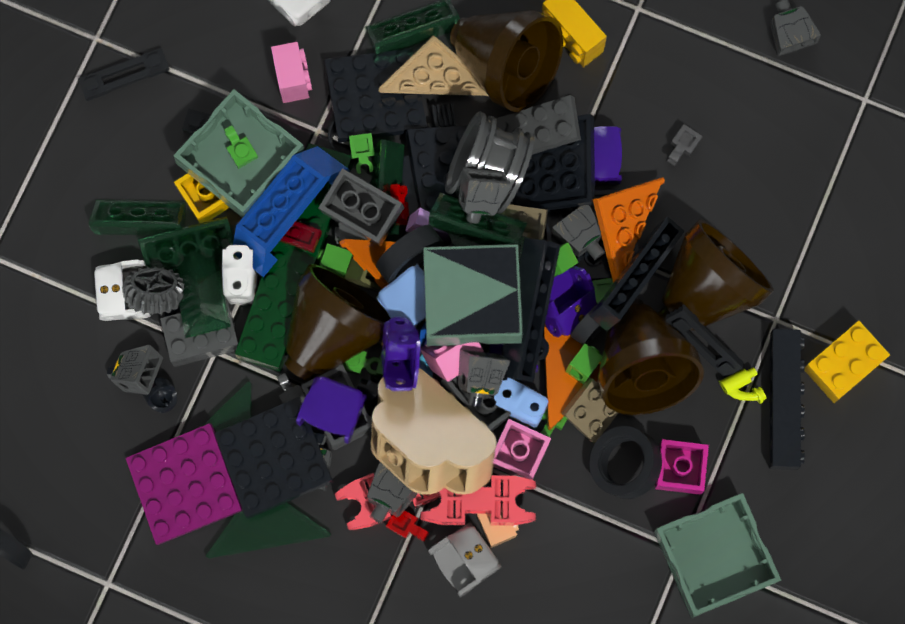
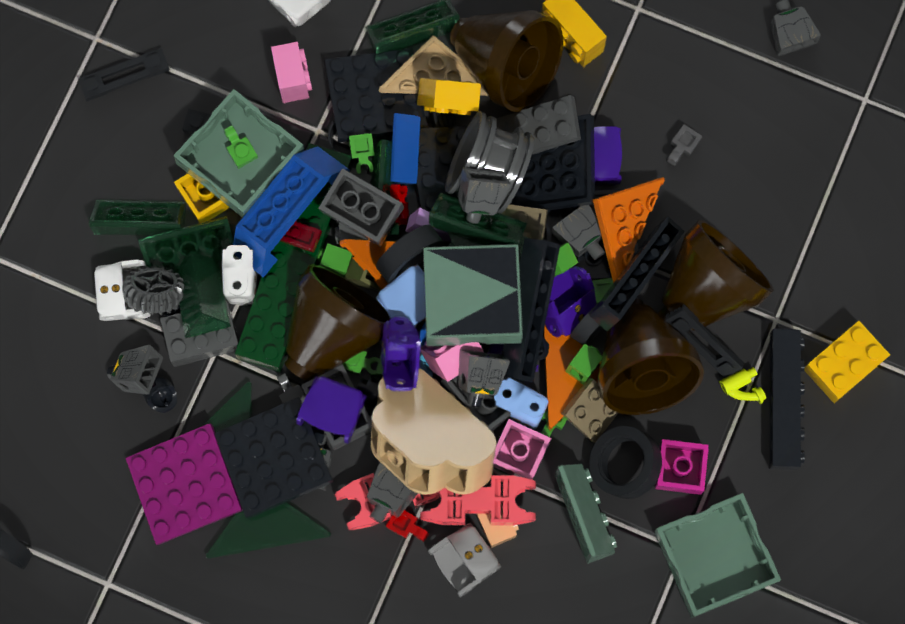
none -> blue slope [390,113,421,184]
none -> yellow brick [417,78,481,115]
none -> sand green slope [555,464,617,564]

